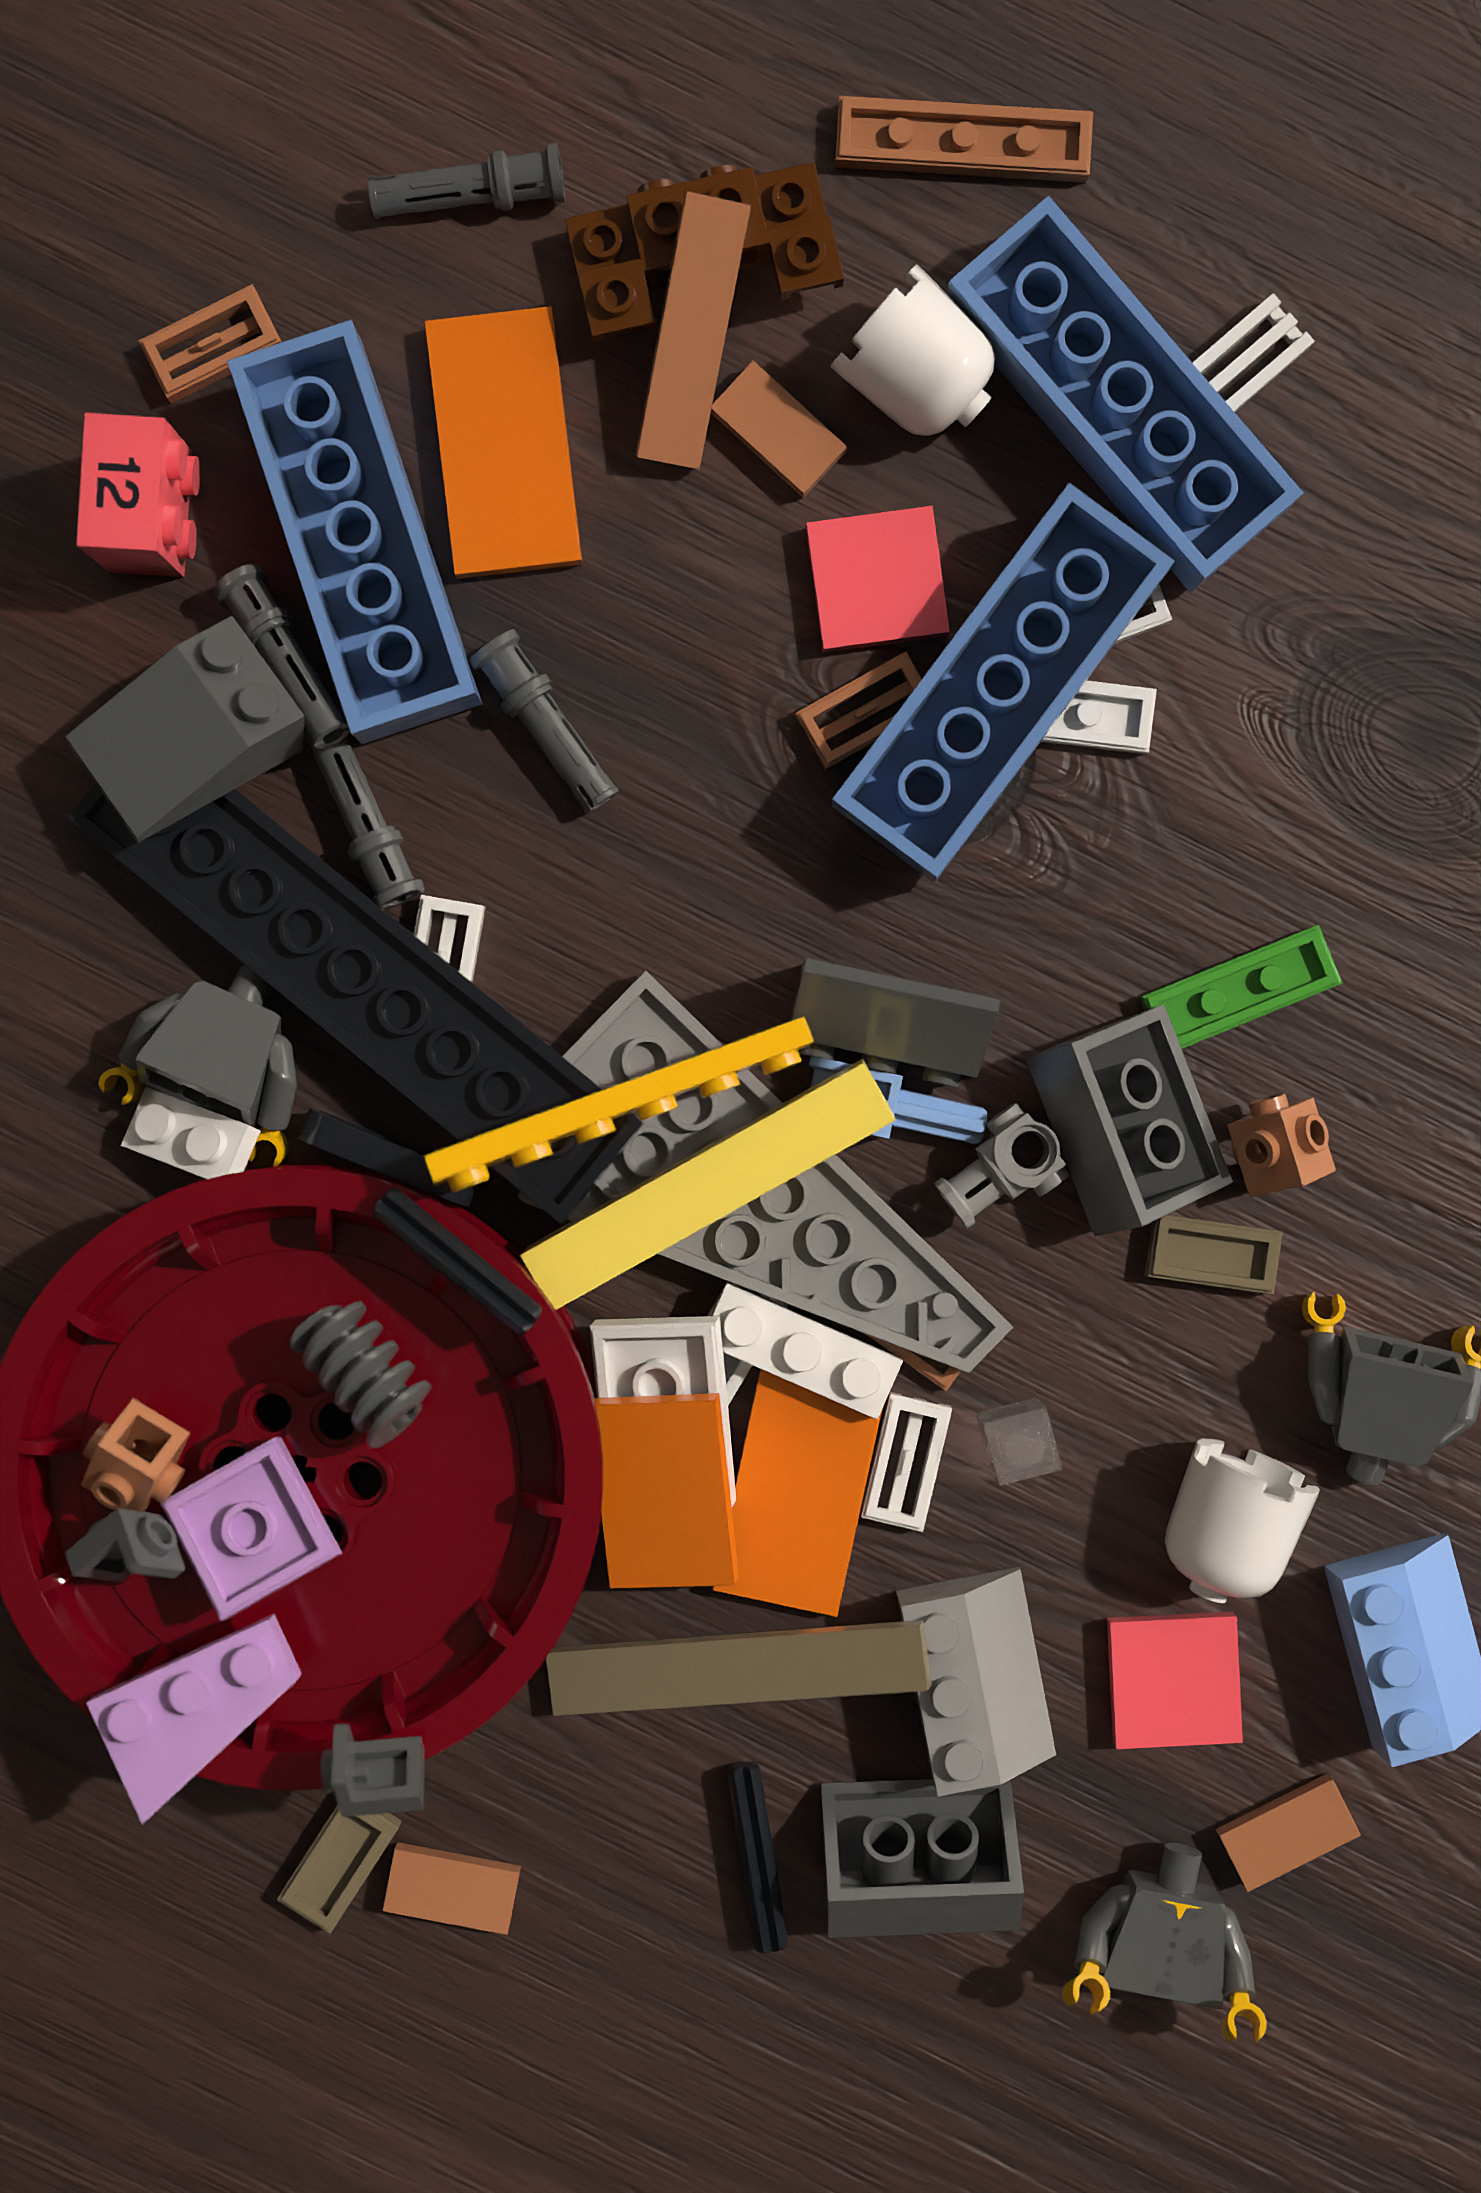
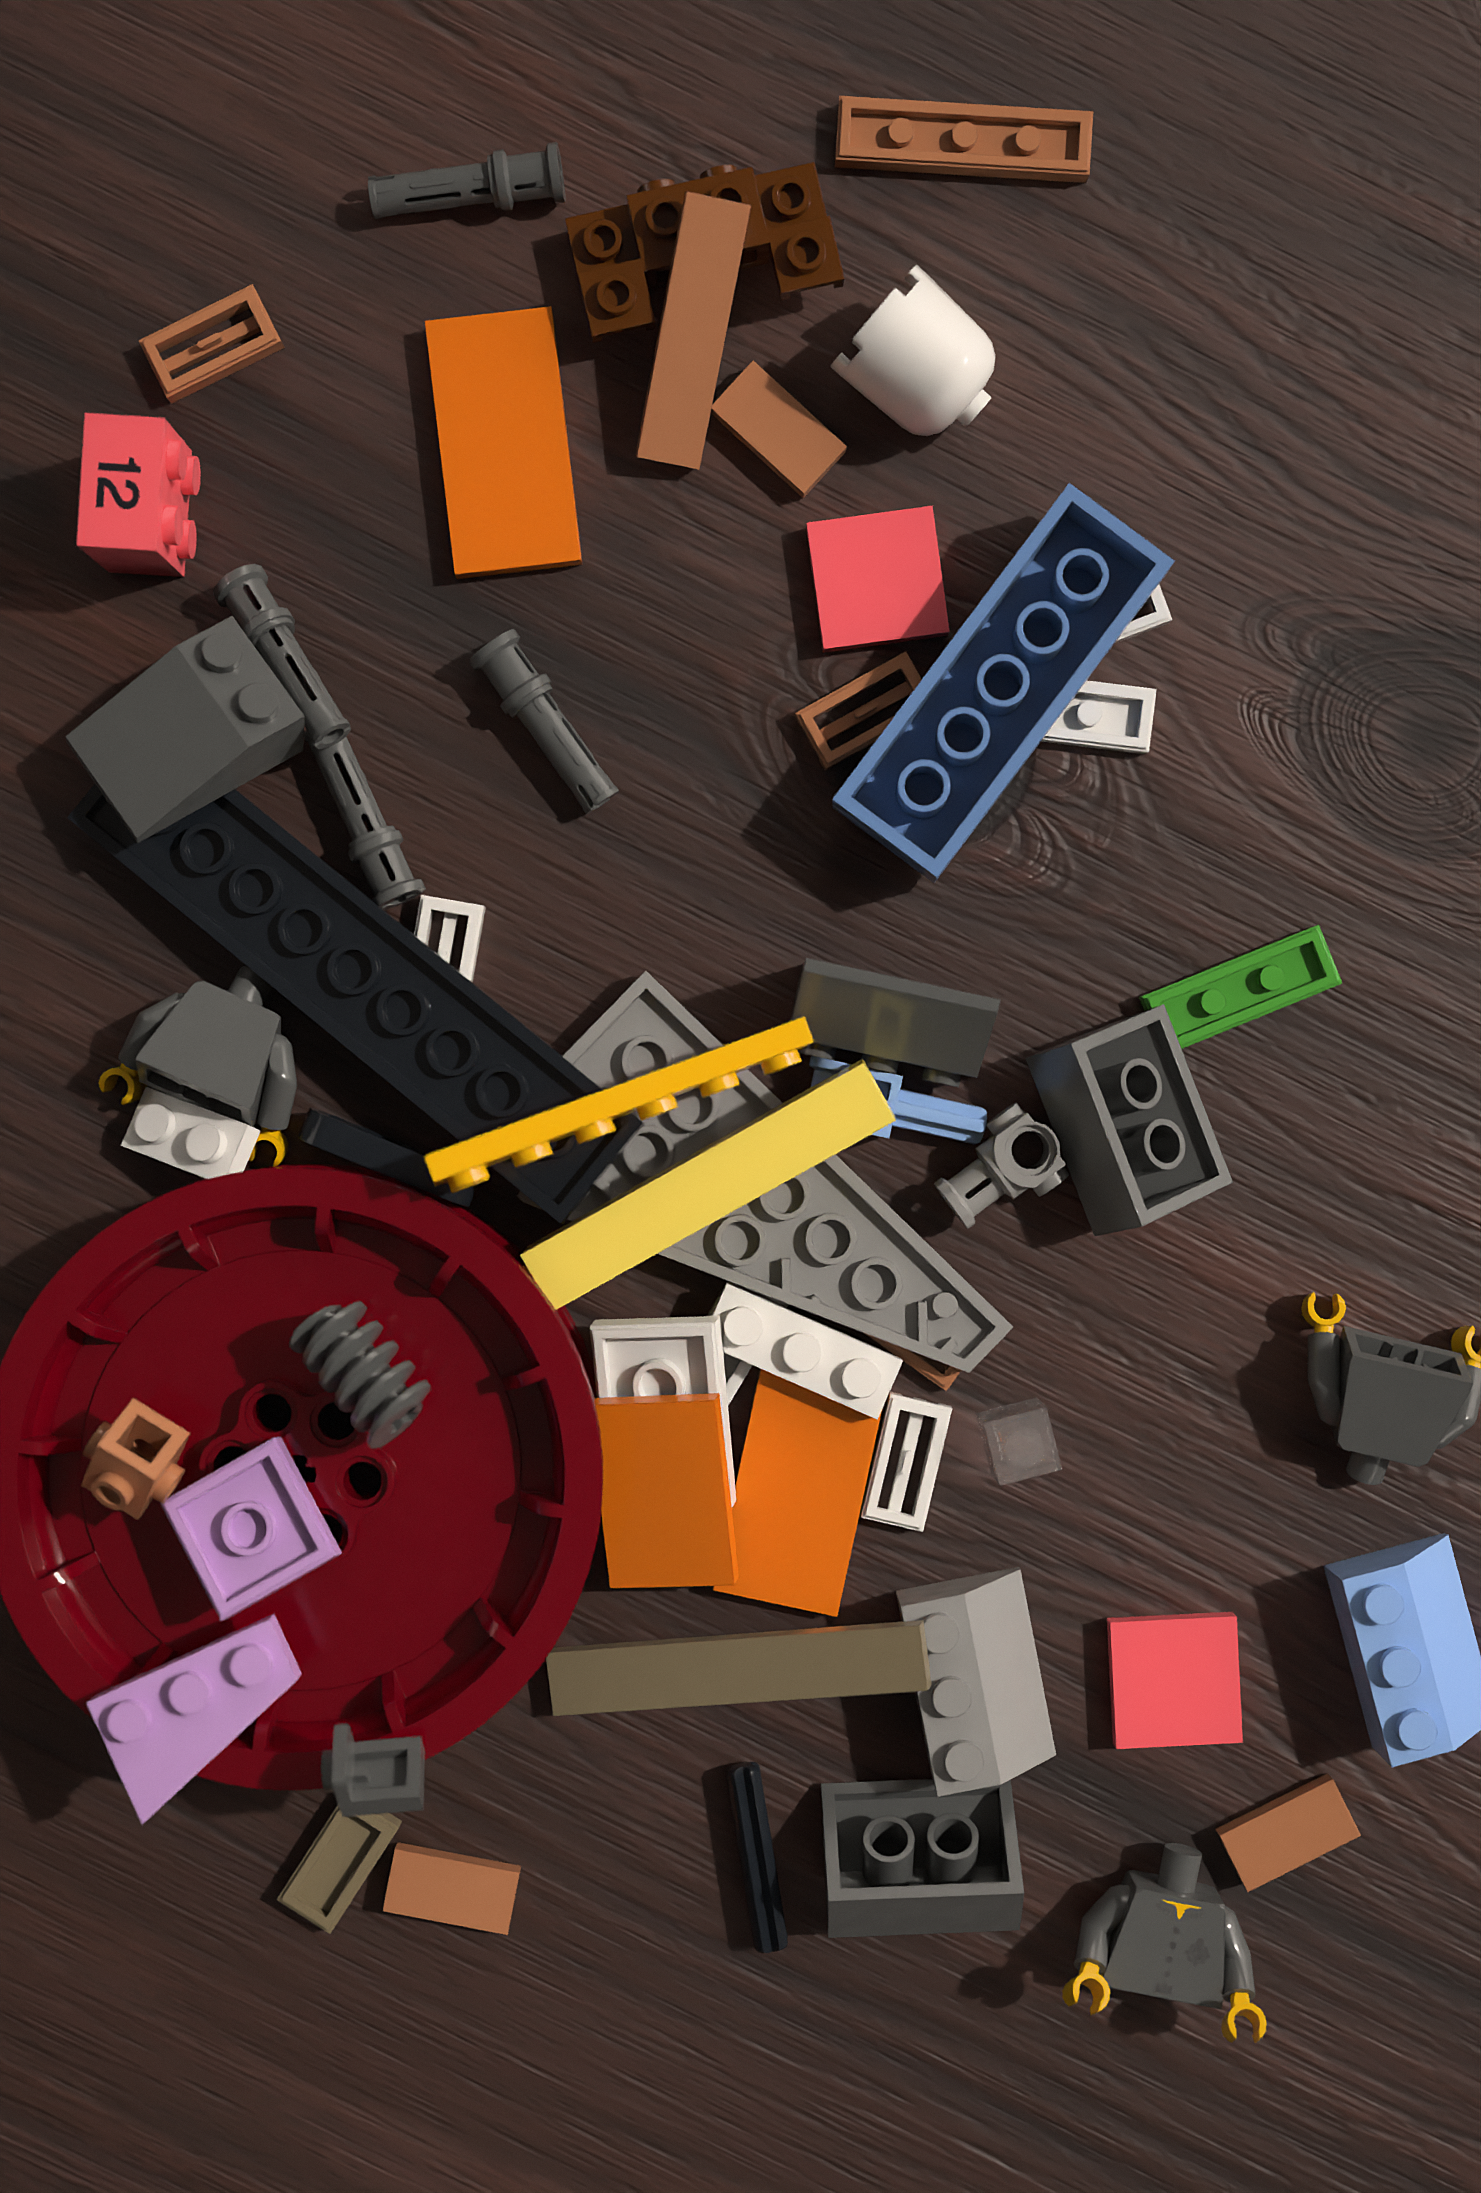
dark grey bracket [65,1508,185,1582] -> none
medium blue brick [227,320,482,744] -> none
black axle [372,1188,542,1336] -> none
medium blue brick [946,195,1303,593] -> none
dark tan tile [1145,1215,1283,1294] -> none
white cylinder [1165,1438,1320,1603] -> none
white tile [1193,293,1315,412] -> none
nougat brick [1227,1093,1336,1198] -> none

